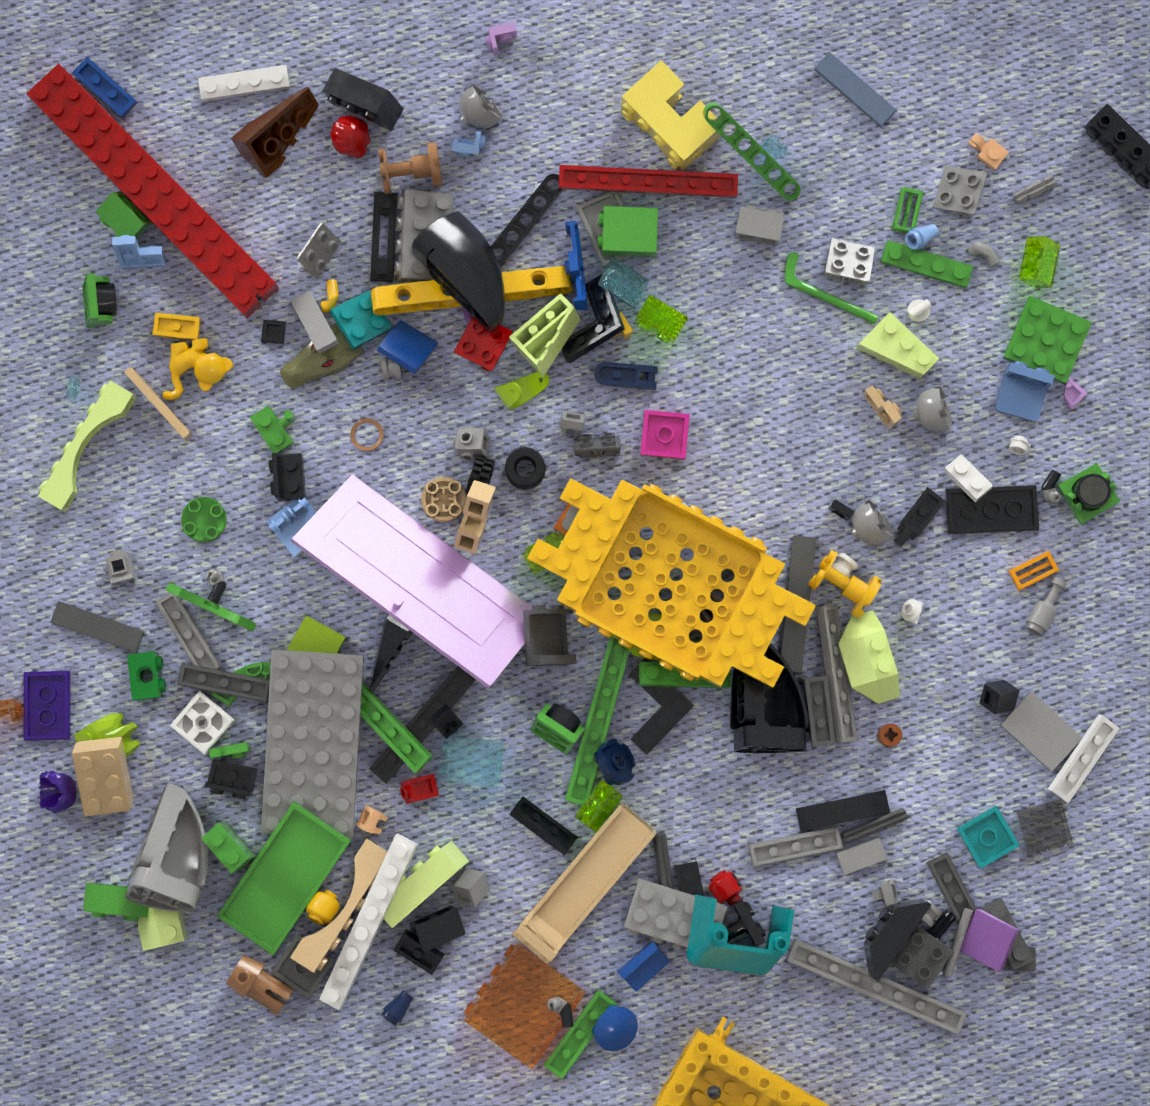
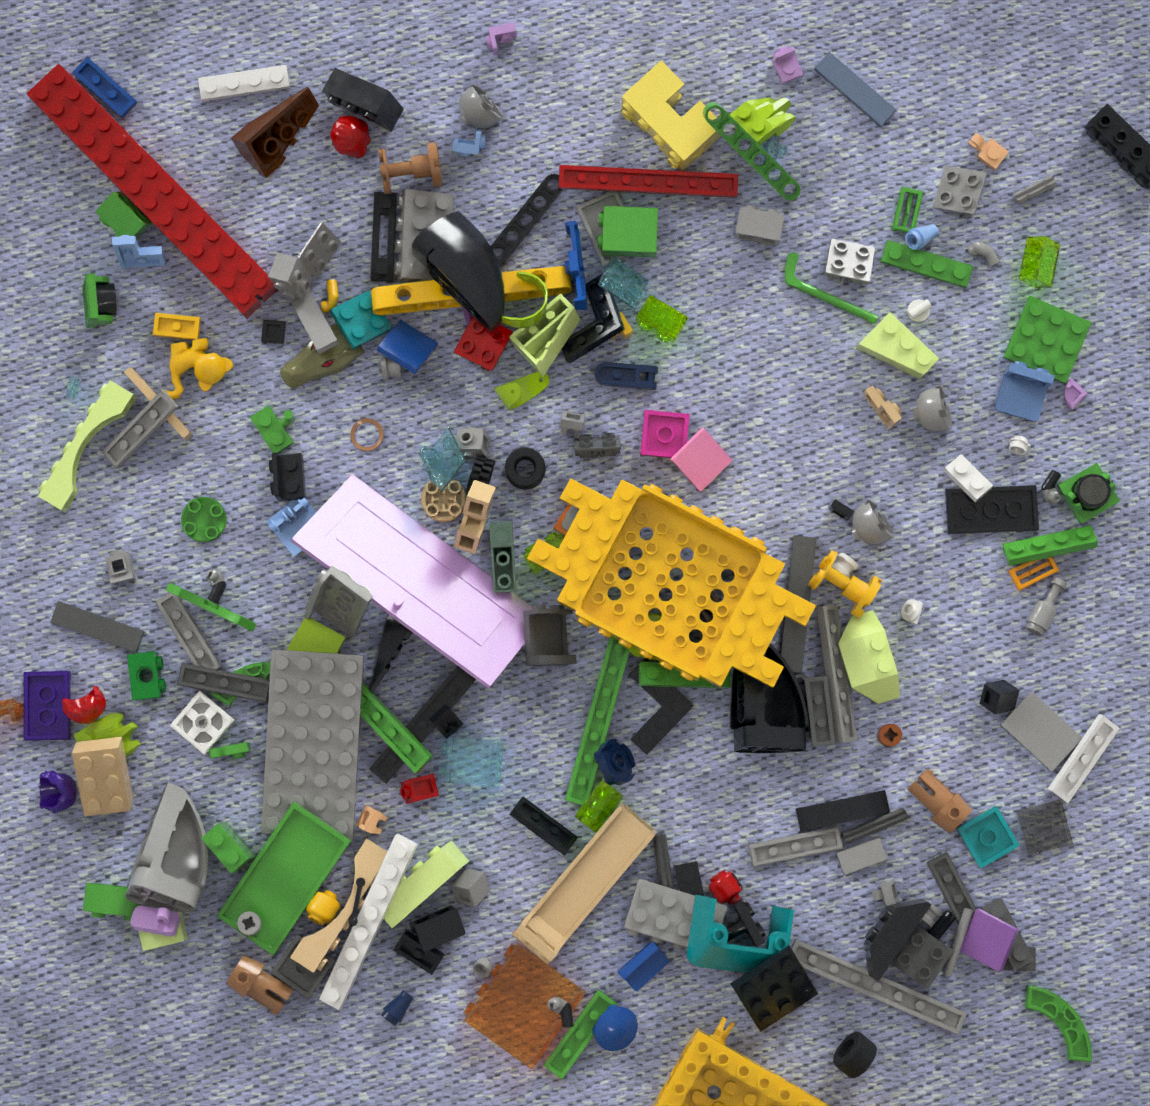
black bracket [205,759,258,800] -> none
bright green piece [529,703,585,755] -> none
black hinge [894,487,945,547] -> none
none -> red hair [62,686,106,724]
none -> light grey tile [102,390,179,468]
none -> lavender piece [130,906,181,936]
none -> light grey wheel [237,911,262,936]
none -> light grey brick [268,253,313,300]
none -> light grey bracket [304,565,374,639]
none -> black hinge [348,878,365,926]
none -> clear light blue hinge [419,427,466,491]
none -> light grey hinge [473,957,494,978]
none -> sand green slope [489,520,517,593]
none -> lime piece [502,271,548,328]
none -> bright pink tile [670,428,733,492]
none -> lime plate [730,97,796,145]
none -> black plate [730,945,818,1032]
none -> lavender bracket [772,47,803,85]
none -> black tyre [833,1032,877,1078]
none -> medium nougat piece [907,769,972,834]
none -> bright green plate [1002,525,1098,566]
none -> bright green tile [1025,985,1092,1062]

